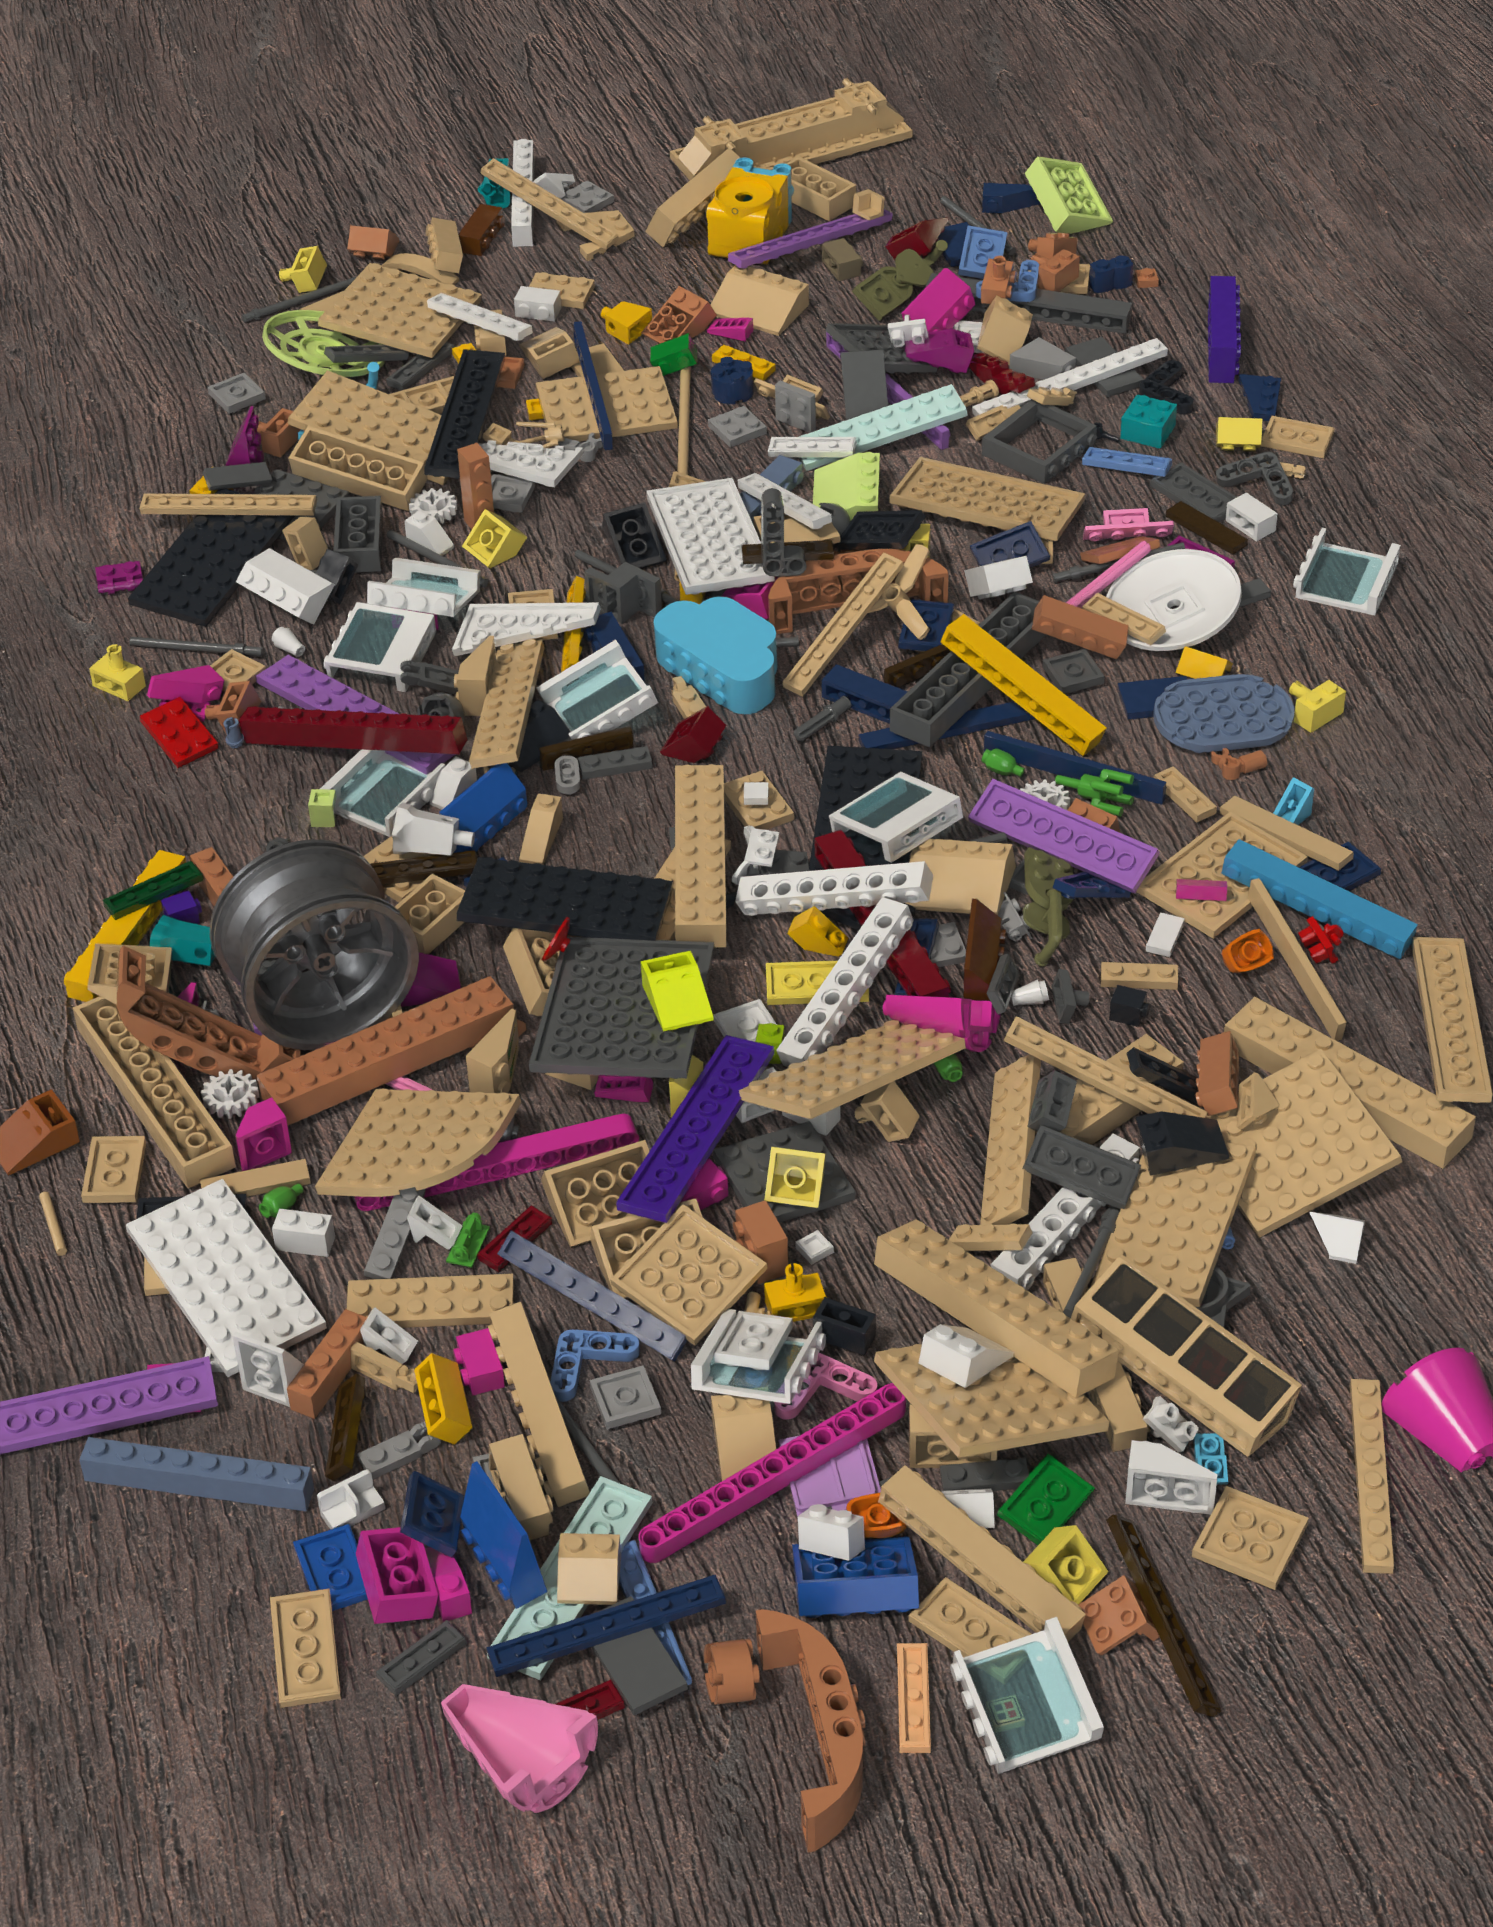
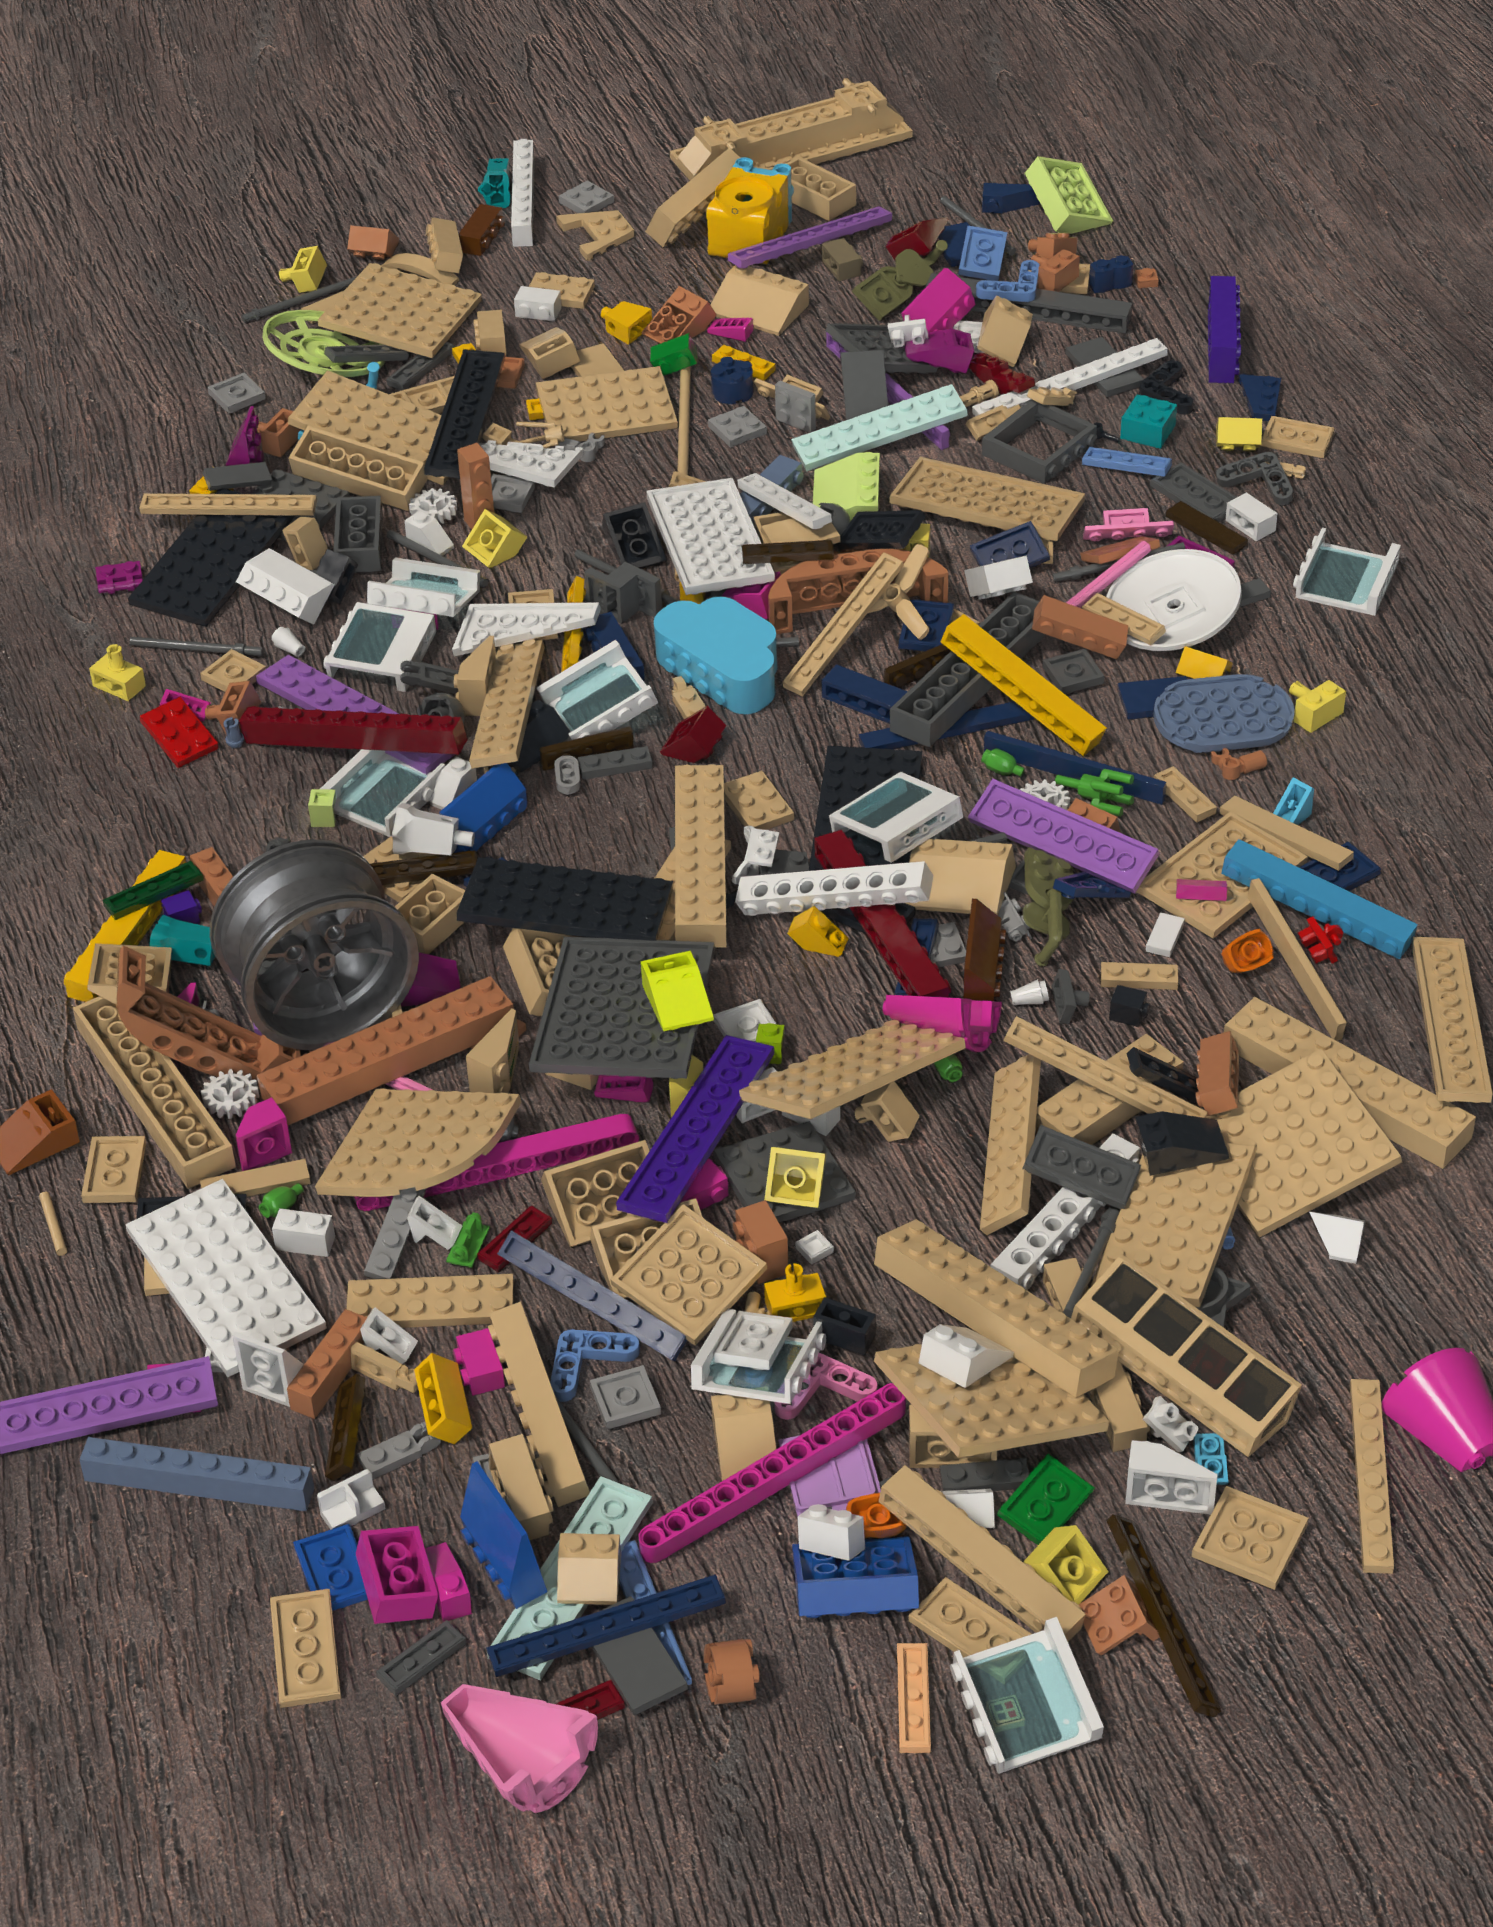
dark pink slope [147,665,225,703] -> none
dark blue tile [400,1471,464,1558] -> none
white plate [427,293,532,341] -> none
tan tile [481,158,619,250] -> none
tan slope [519,793,563,865] -> none
white slope [532,173,575,199] -> none
red dish [541,917,571,962] -> none
dark blue tile [573,321,612,450] -> none
white tile [744,782,769,805] -> none
nougat slope [756,1609,865,1853] -> none
dark grey beam [761,488,807,577] -> none
light yellow tile [766,961,869,1005] -> none
white tile [768,437,857,457] -> none
white brick [776,897,914,1067] -> none
dark grey axle [793,696,852,741] -> none
tan panel [852,189,885,220] -> none
tan plate [949,1224,1032,1251] -> none
nougat brick [981,256,1016,304] -> none
dark grey tile [987,953,1020,1014] -> none
light grey slope [1009,337,1076,380] -> none
dark grey brick [1027,1070,1077,1132] -> none
tan slope [1237,1072,1280,1130] -> none

